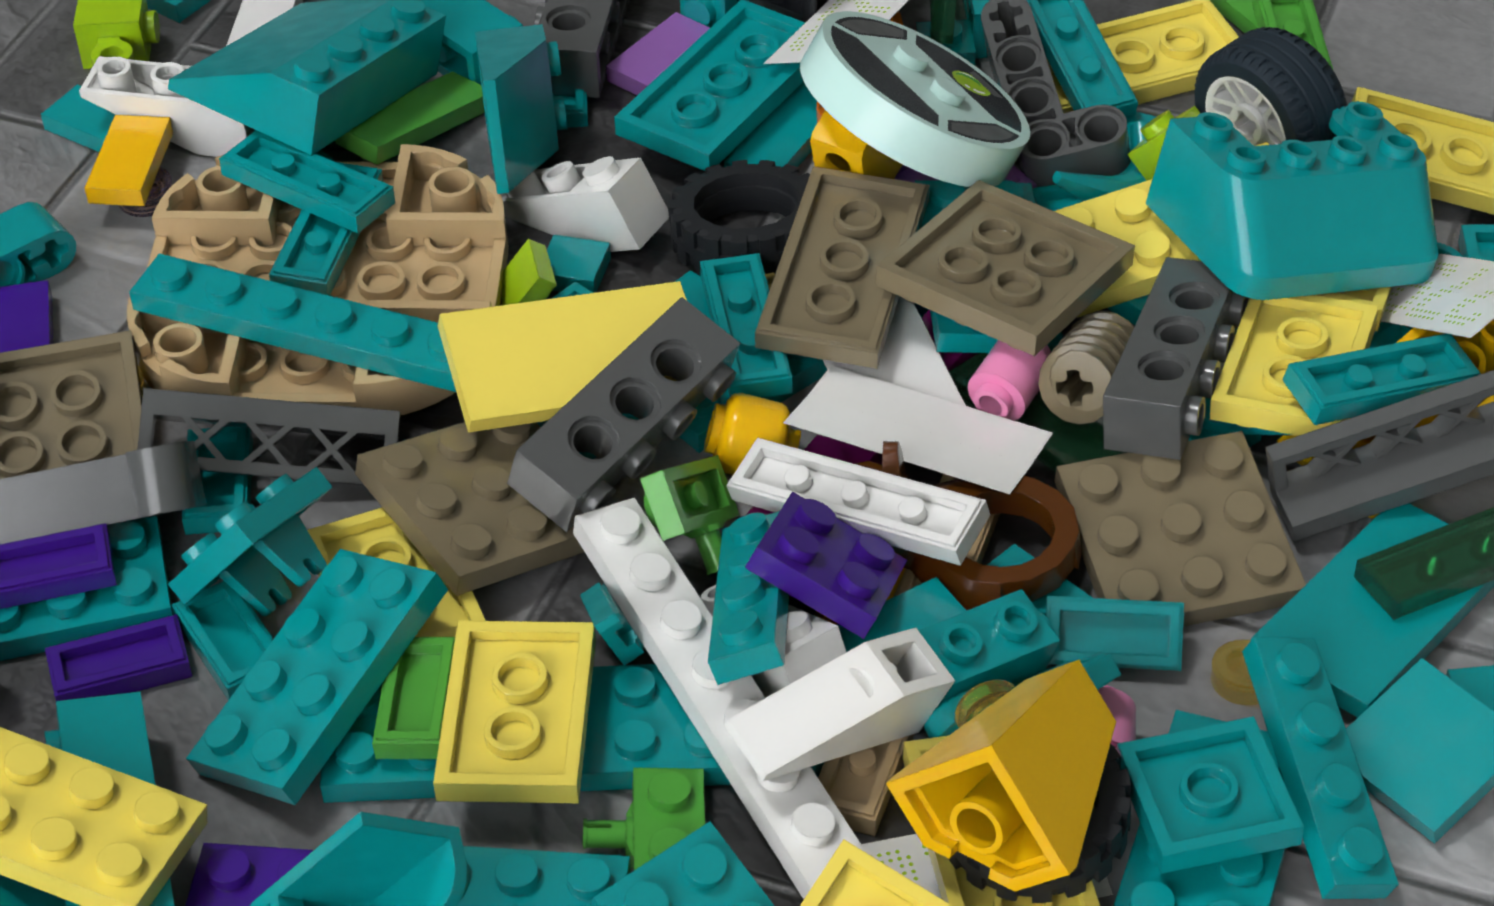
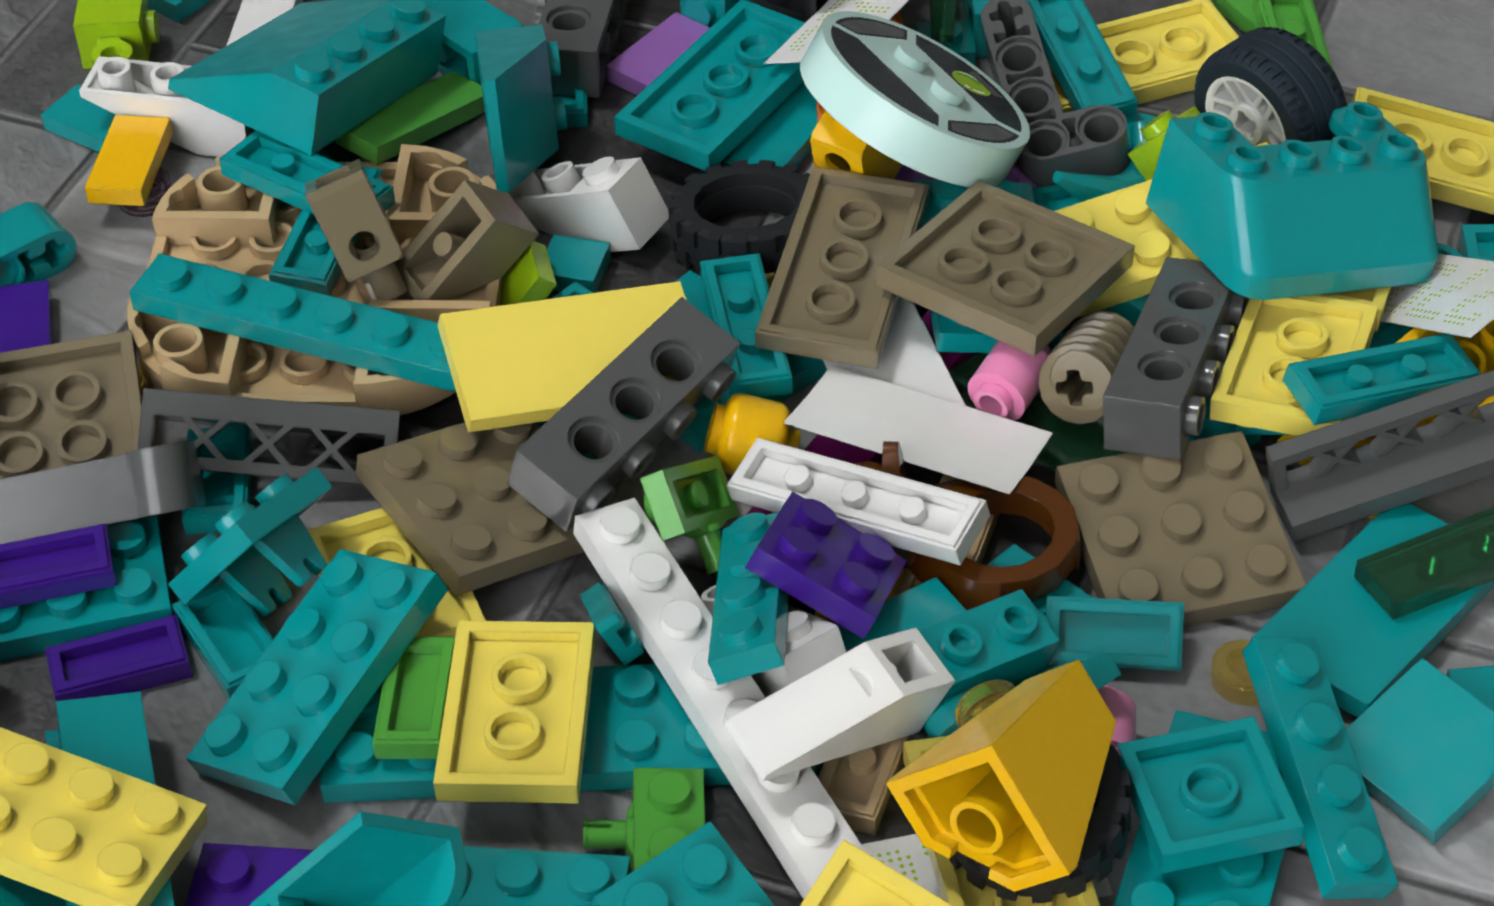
none -> dark tan torso [305,159,407,300]
none -> dark tan slope [395,179,539,300]

